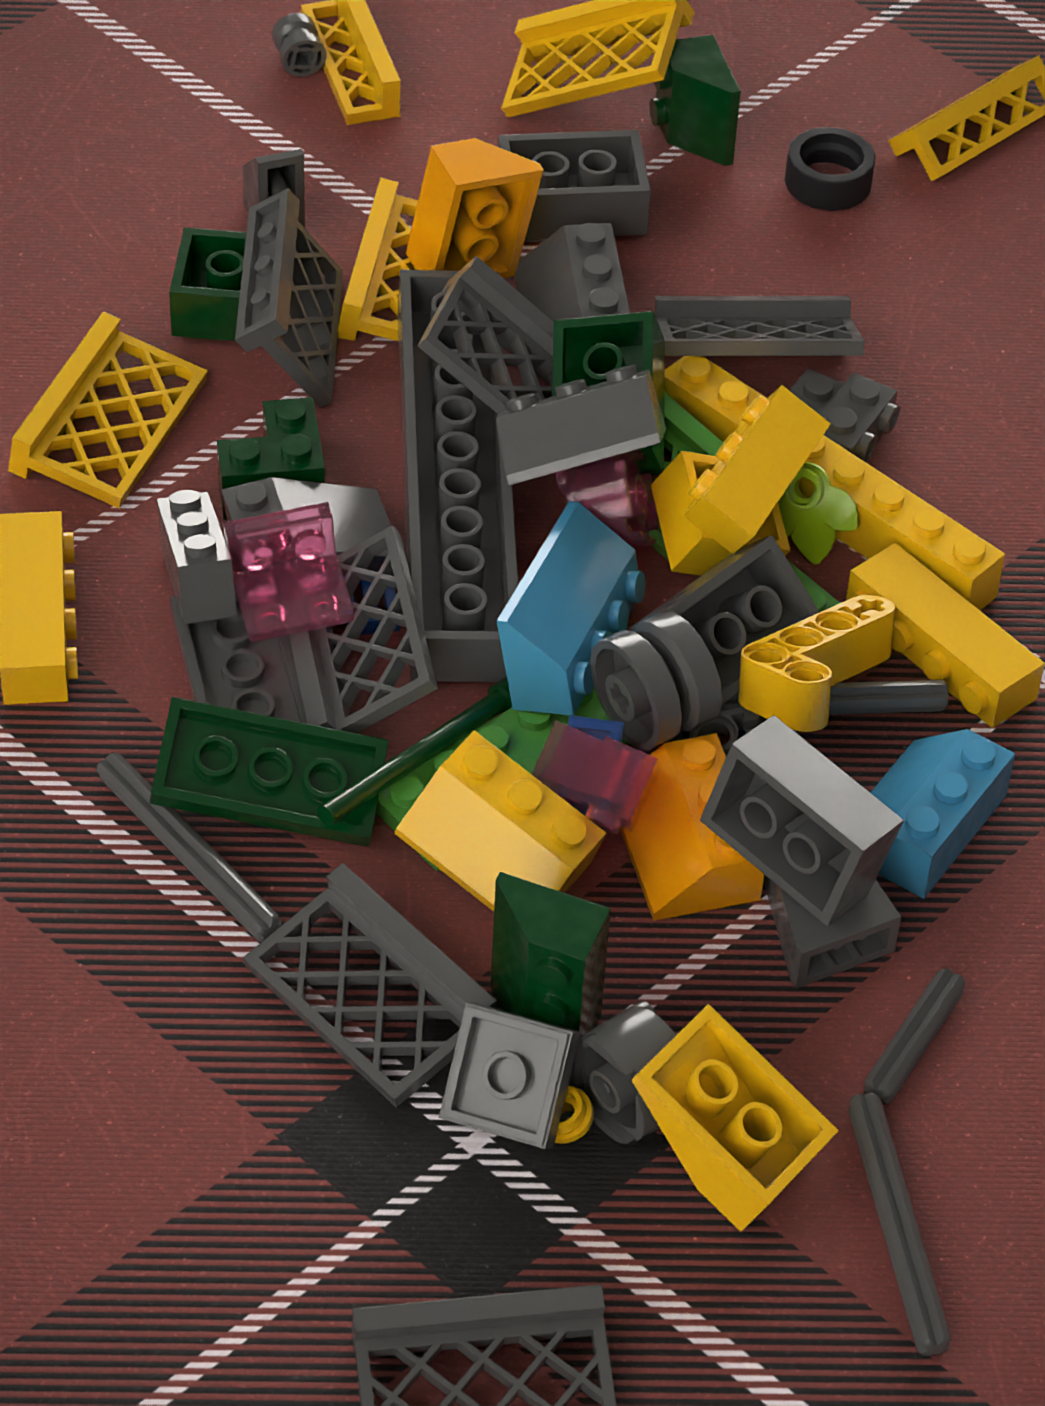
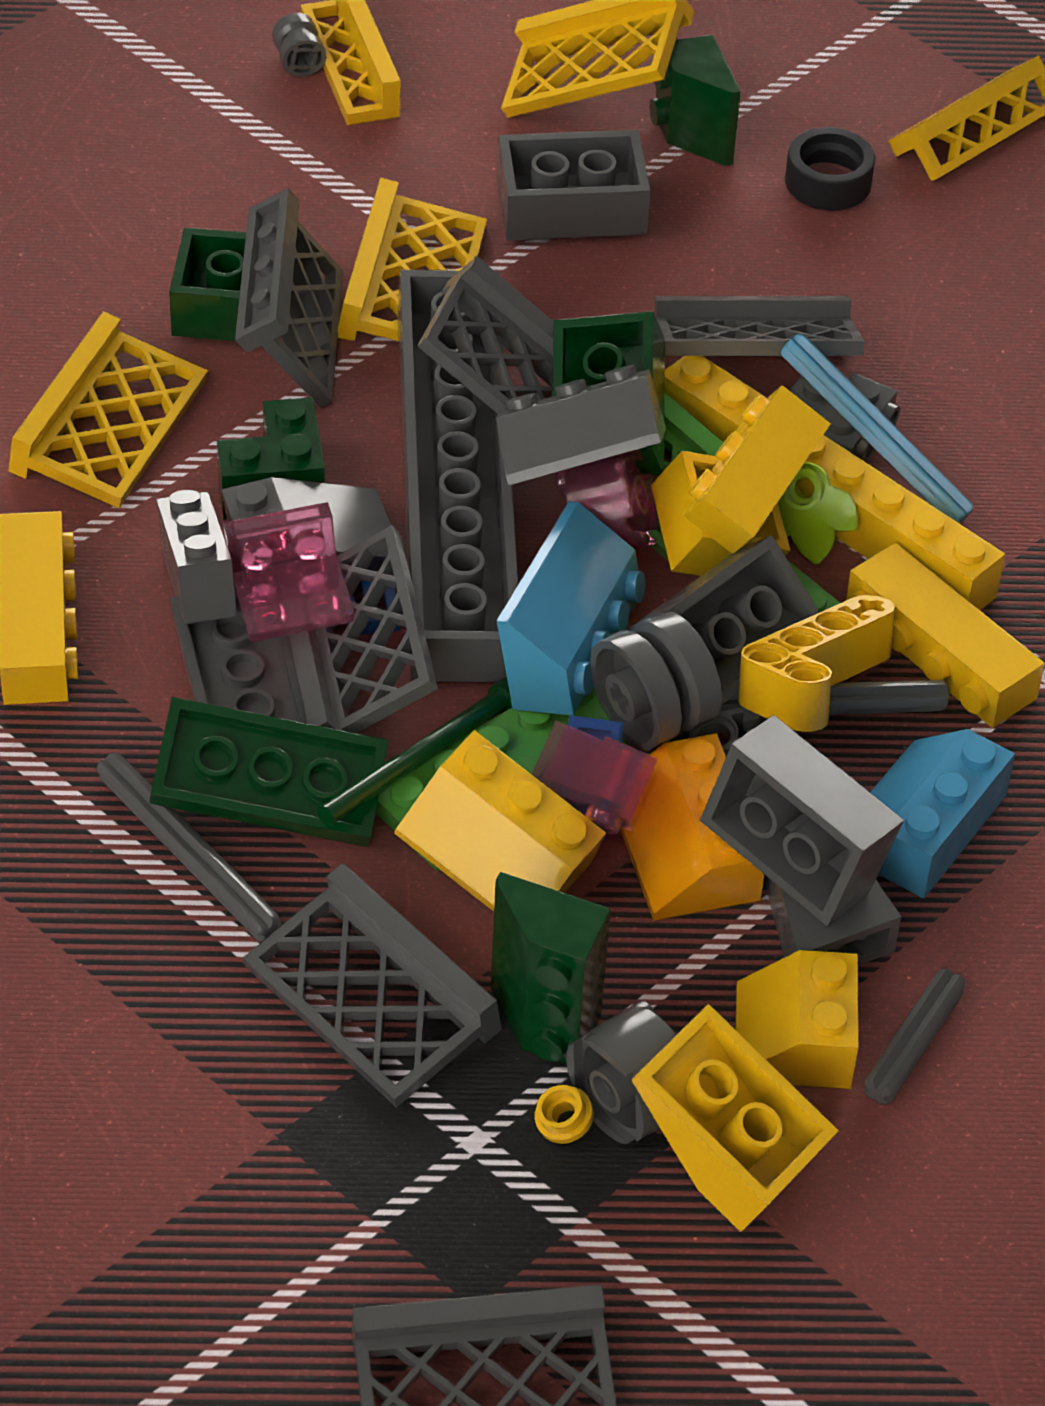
dark grey slope [243,149,305,228] -> none
light orange slope [406,138,544,278] -> none
tile [439,1002,580,1149] -> none
dark grey slope [515,223,630,322] -> none
dark grey axle [848,1092,951,1357] -> none
none -> yellow slope [735,950,859,1089]
none -> dark azure axle [781,333,974,524]

